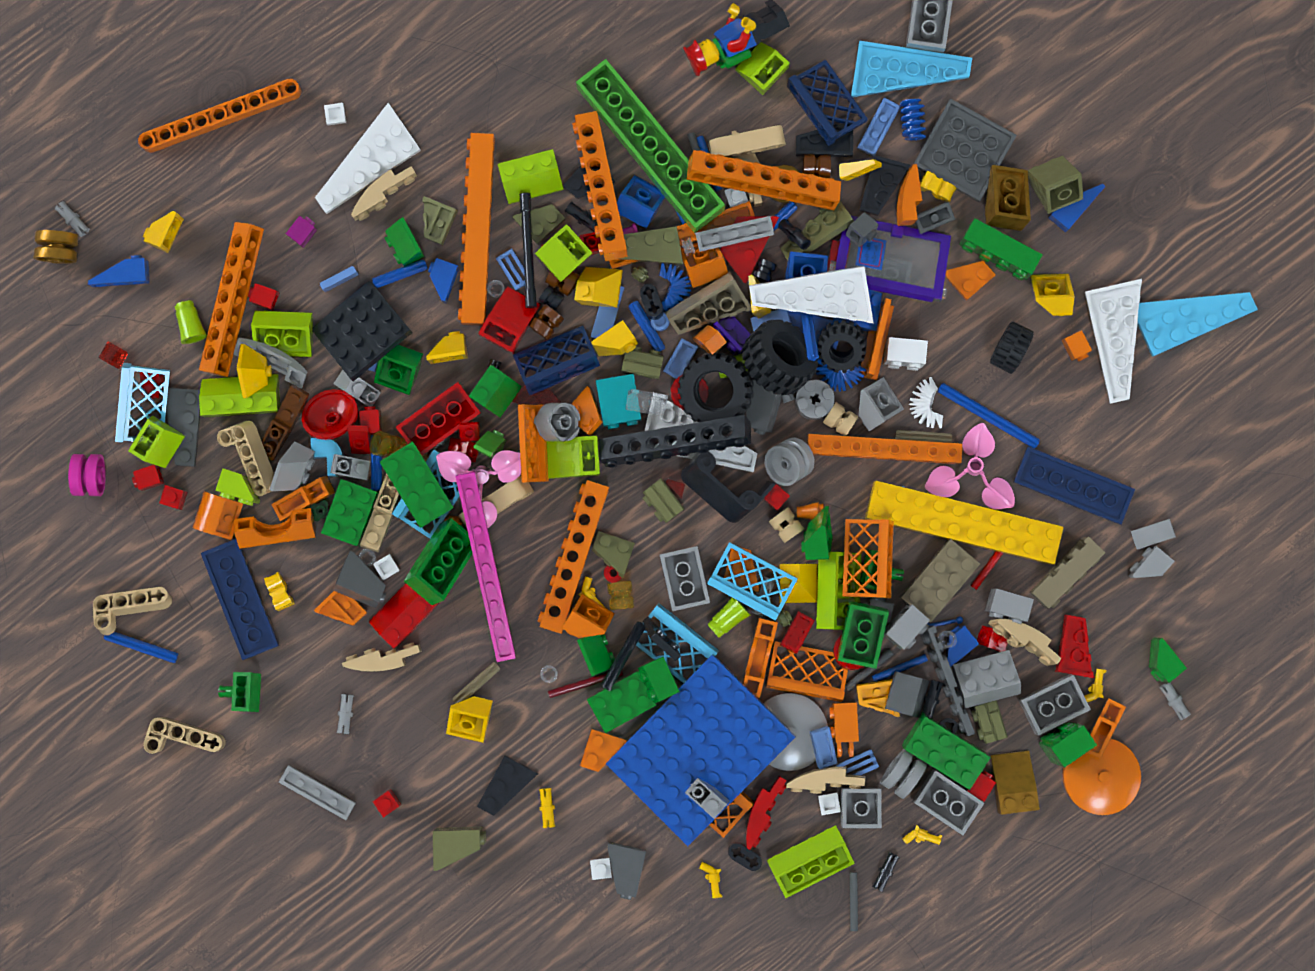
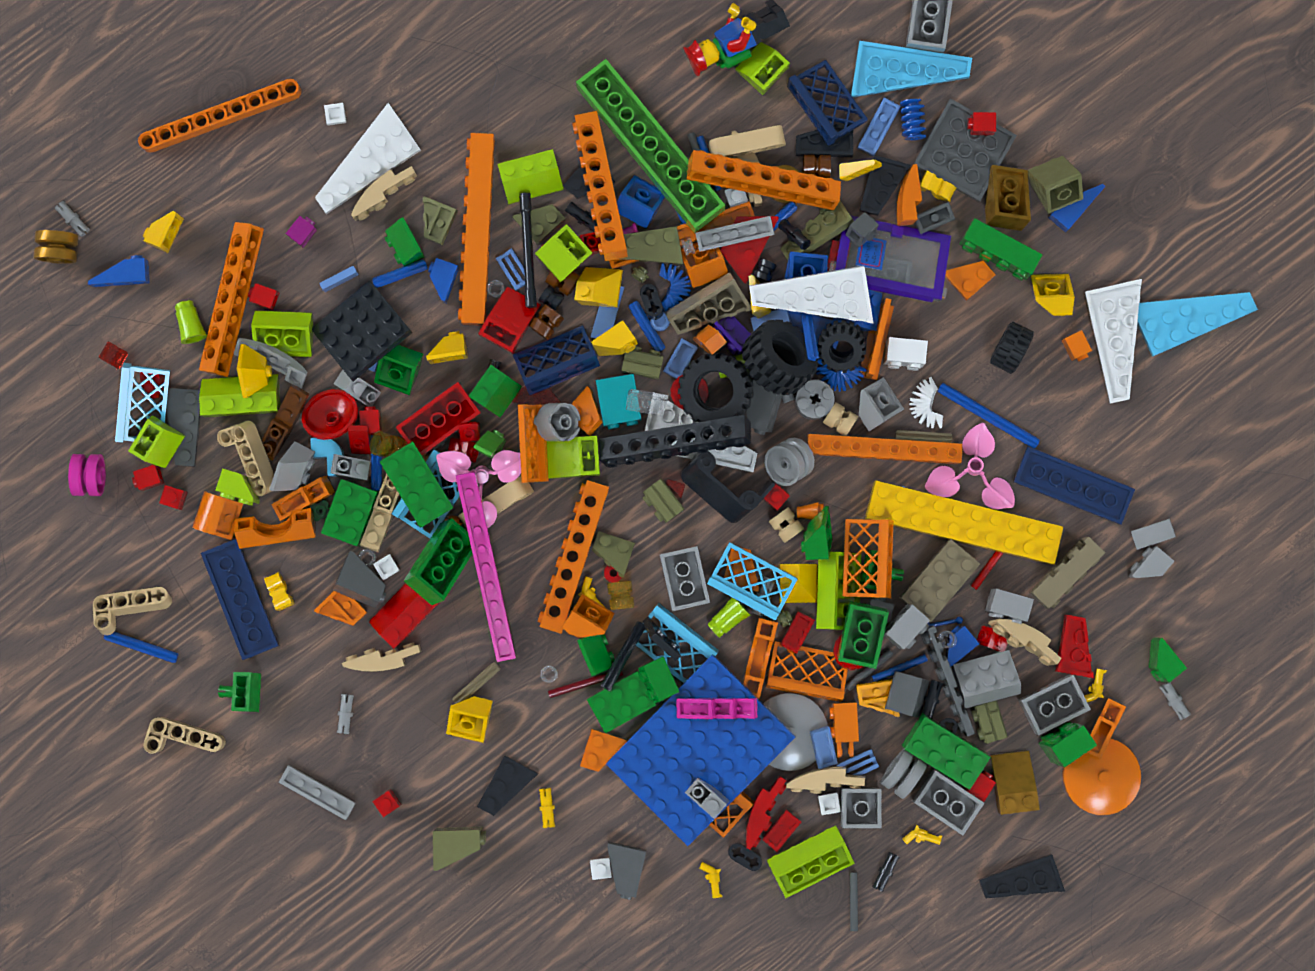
none -> dark pink slope [676,698,758,719]
none -> red plate [762,809,801,852]
none -> red brick [967,112,996,135]
none -> black wing [978,854,1065,899]

